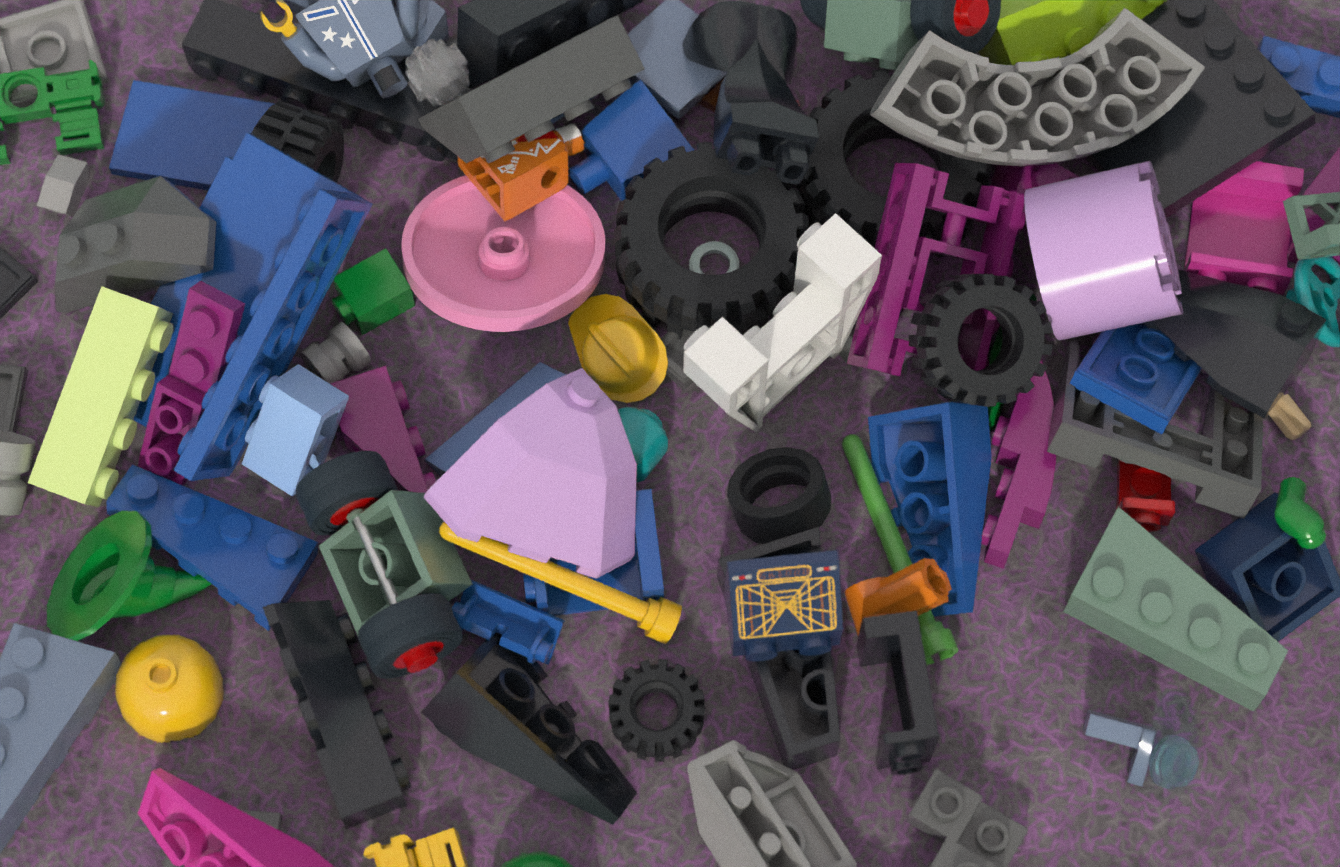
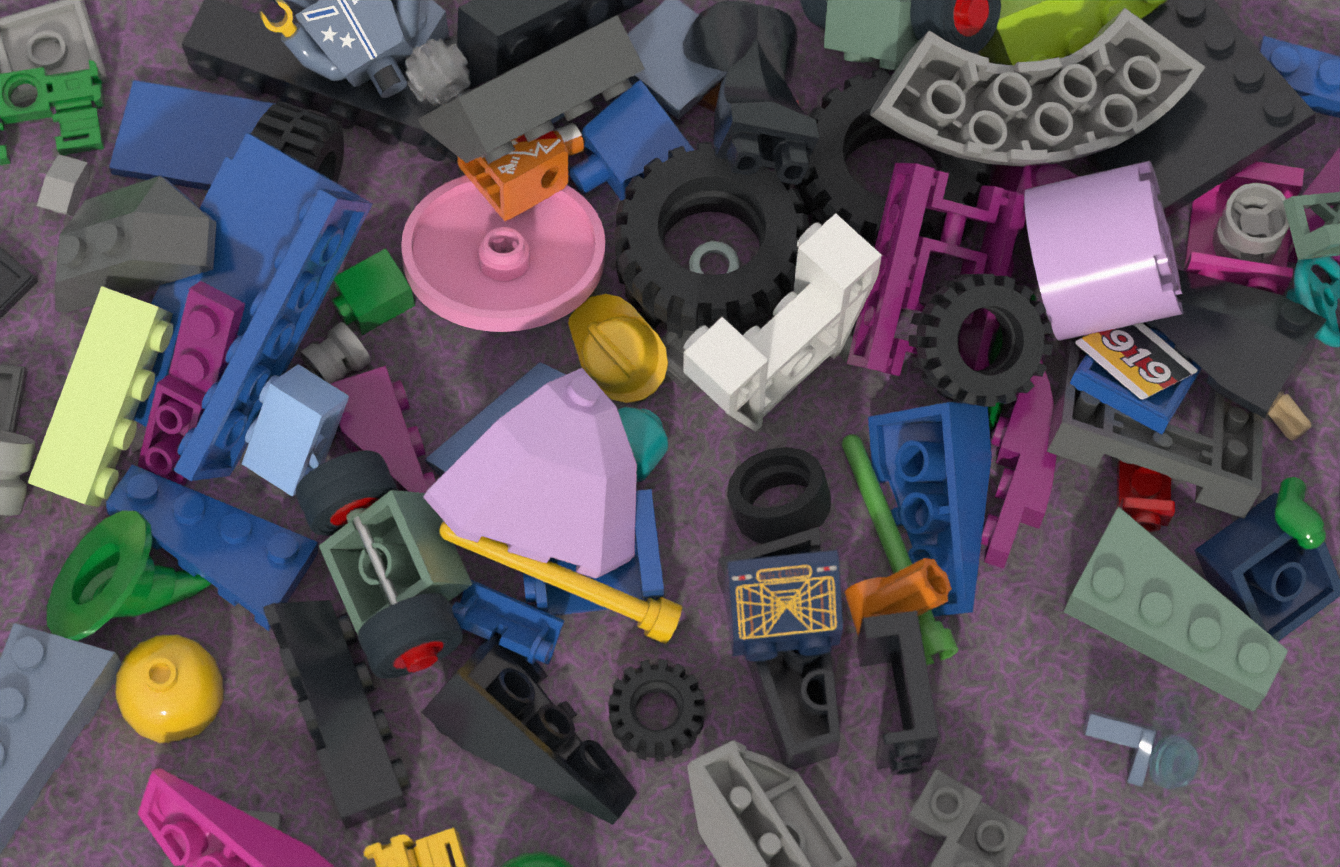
none -> sticker [1075,323,1198,399]
none -> light grey wheel [1212,183,1289,264]

